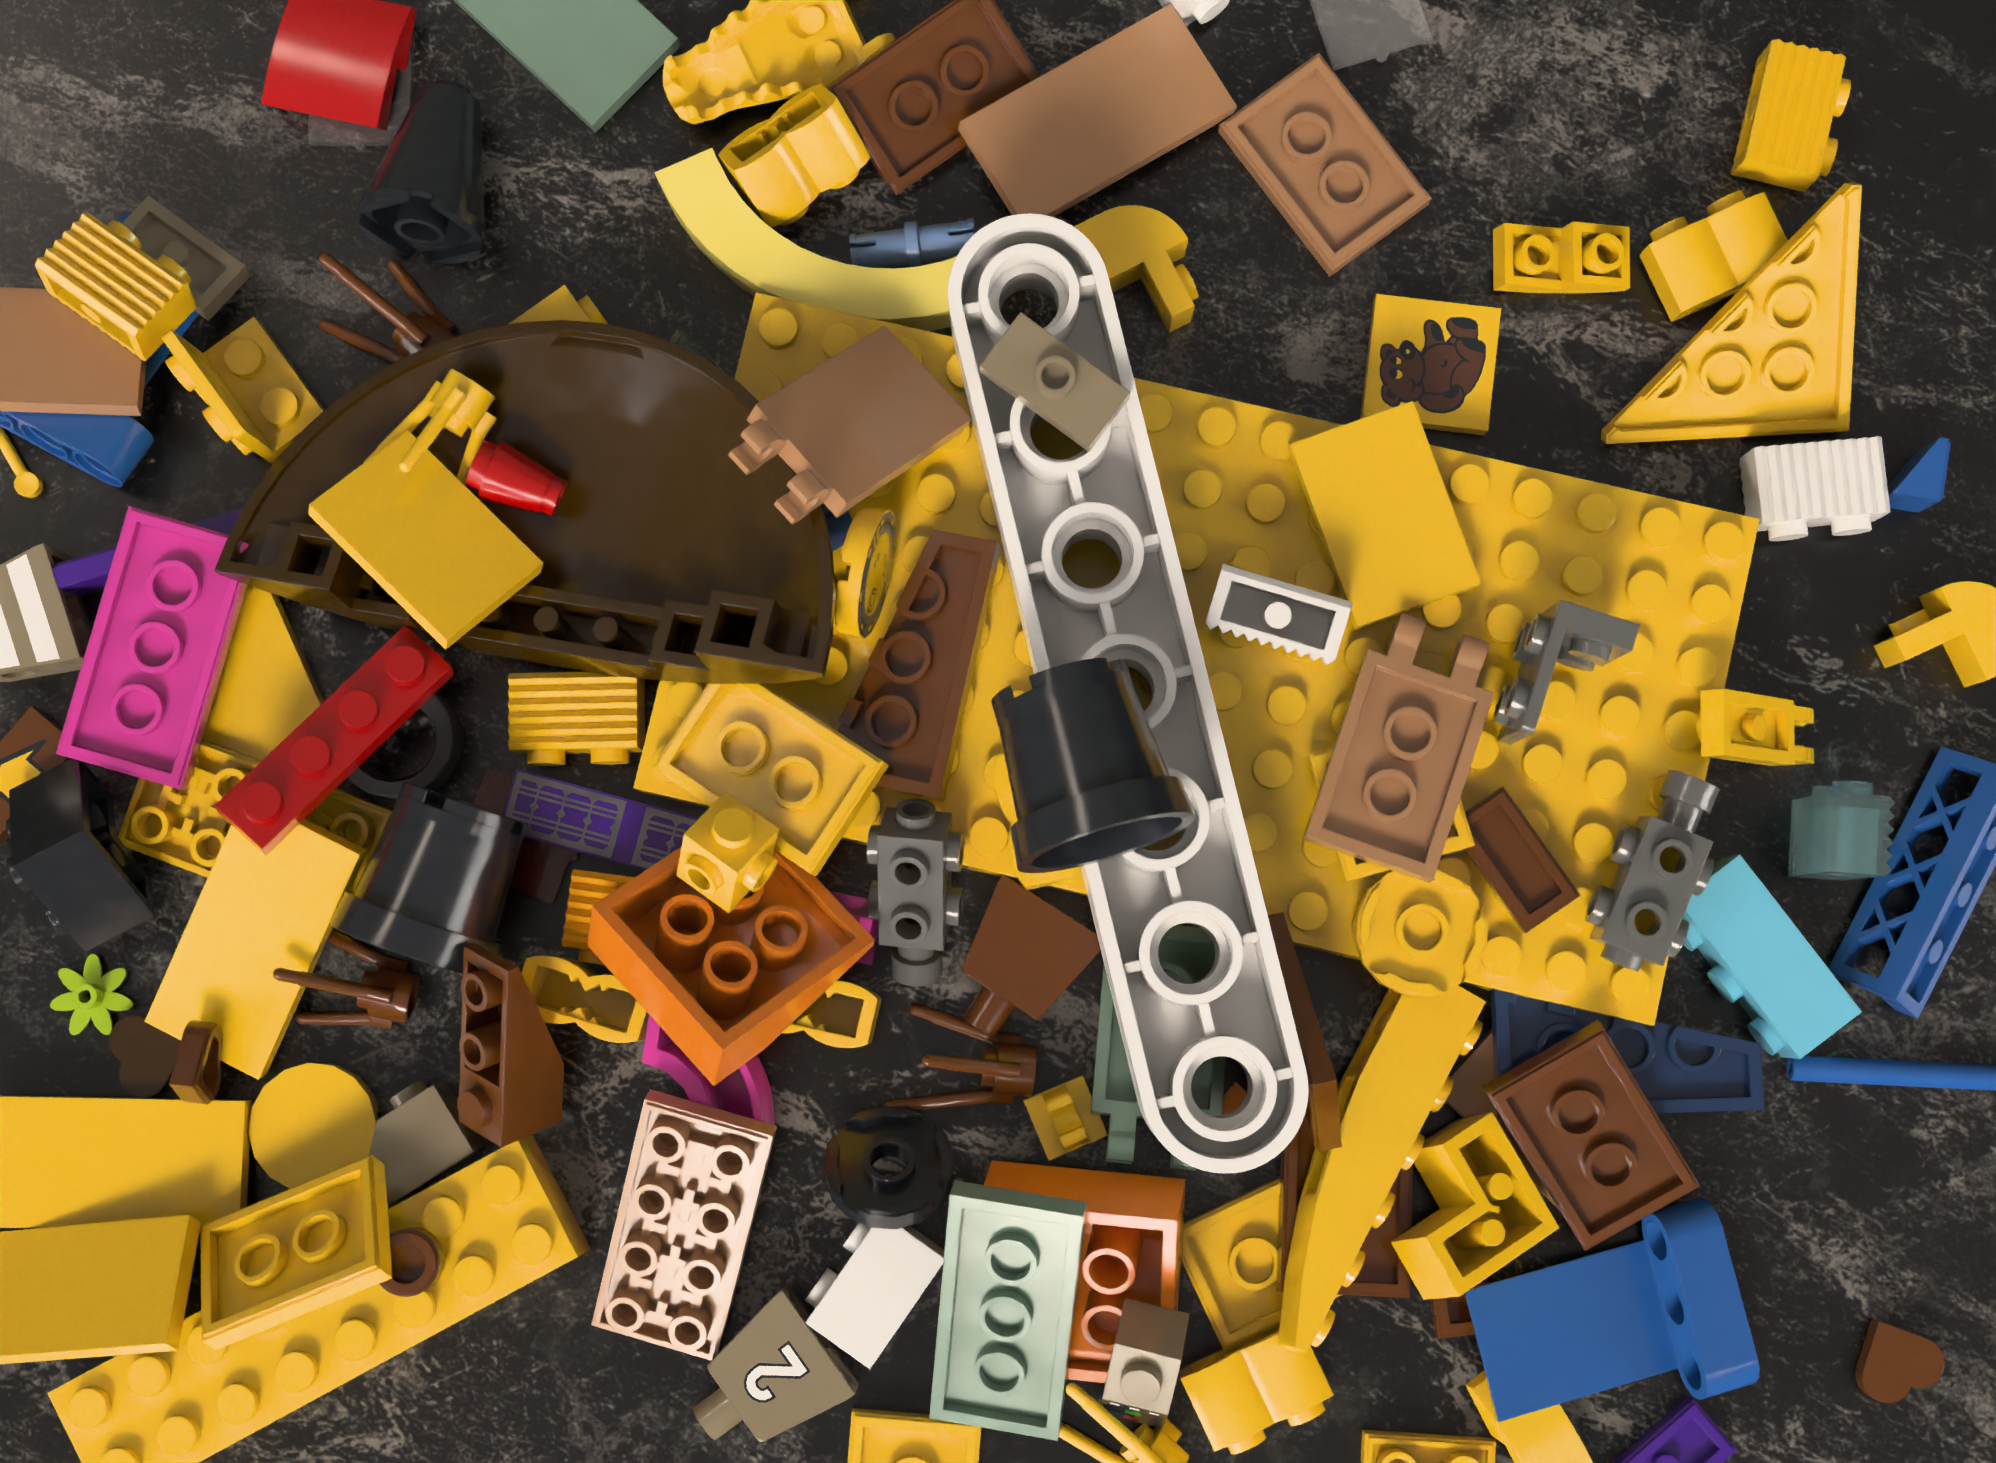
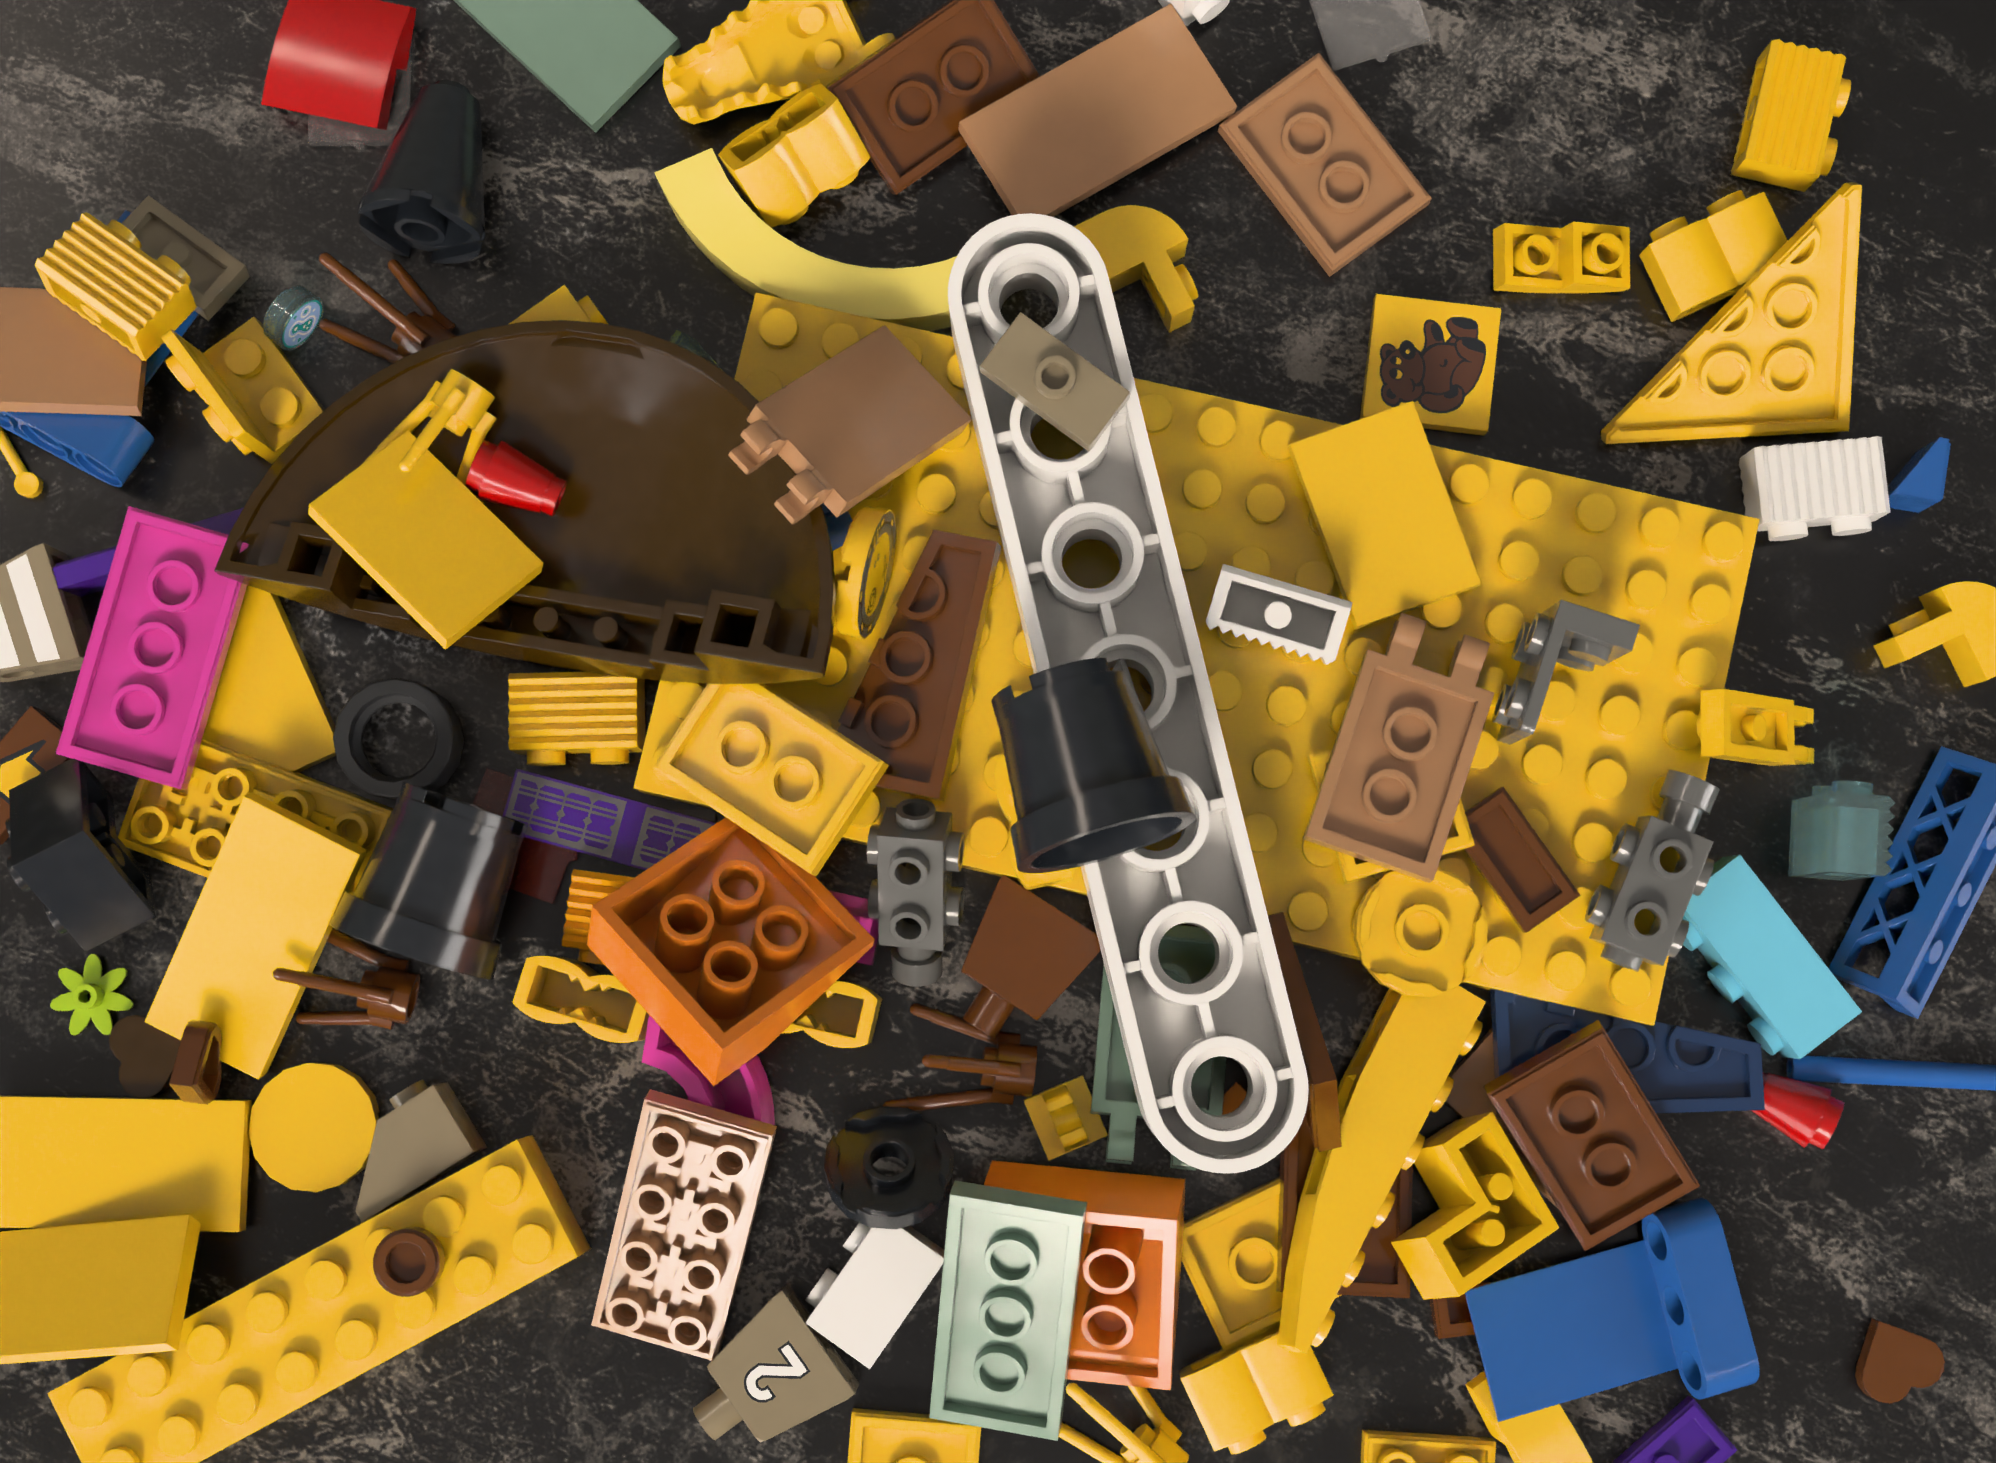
yellow tile [200,1155,393,1350] -> none
red plate [214,625,454,856] -> none
reddish brown slope [457,943,564,1148] -> none
yellow brick [676,791,779,913] -> none
medium blue pin [849,218,976,268] -> none
dark tan slope [1101,1298,1190,1429] -> none
none -> tile [263,285,324,351]
none -> red cone [1750,1072,1844,1149]

